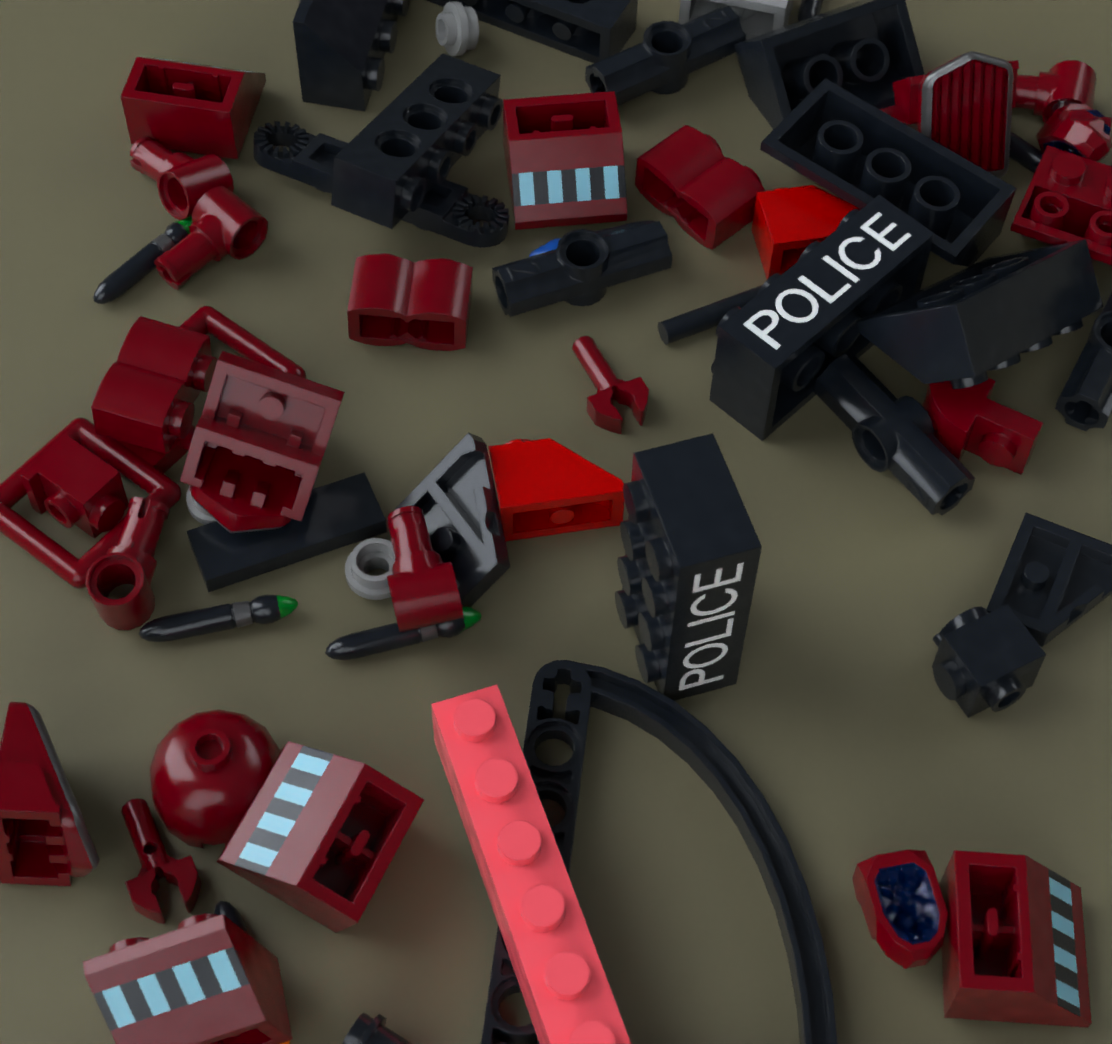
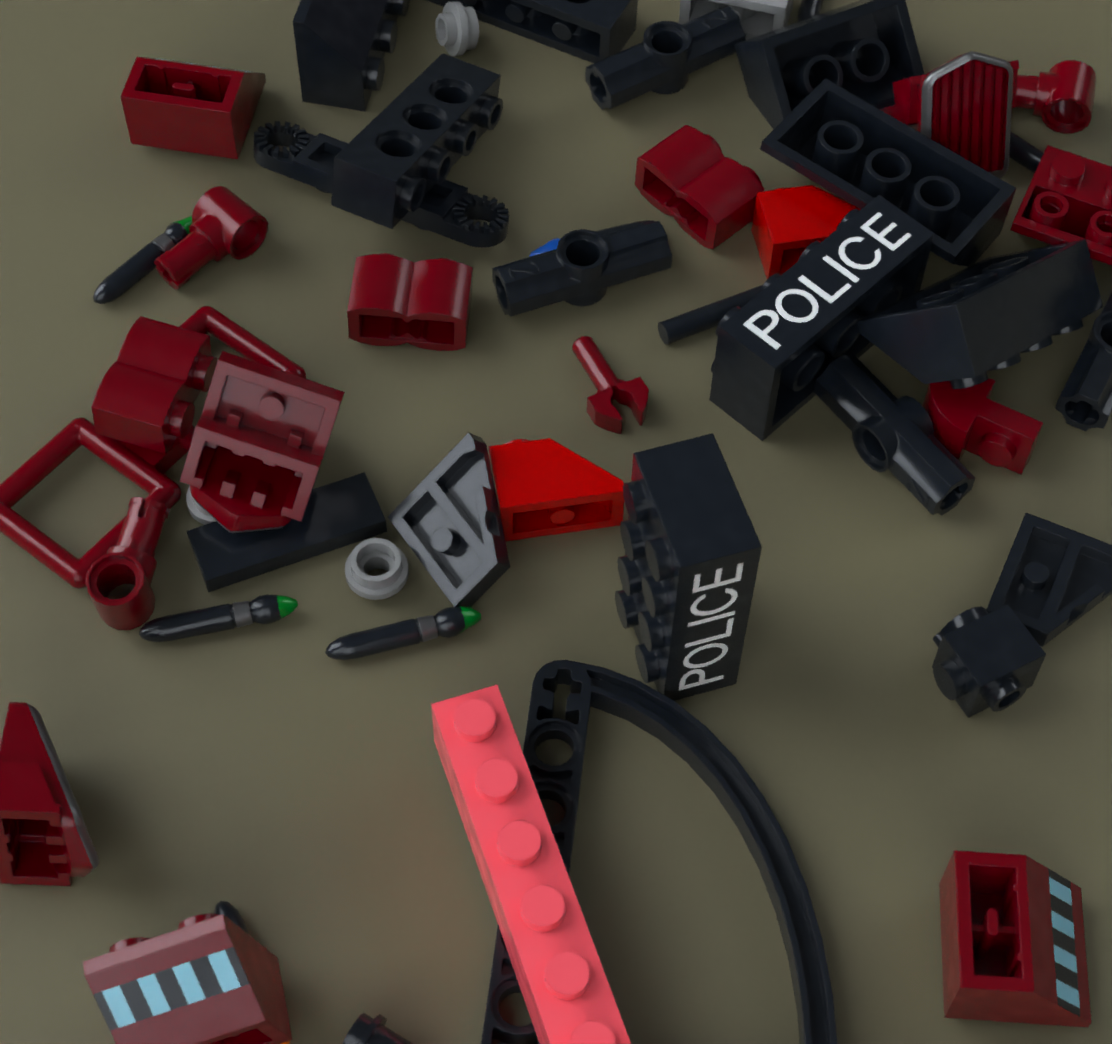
dark red brick [20,434,129,539] -> none
dark red bar [121,798,202,924] -> none
dark red pin [130,136,234,220] -> none
dark red cylinder [150,709,281,849] -> none
dark red slope [217,741,424,933] -> none
dark red pin [387,506,464,632] -> none
dark red slope [503,91,628,230] -> none
rock [852,849,948,969] -> none
dark red rock [1036,103,1112,162] -> none

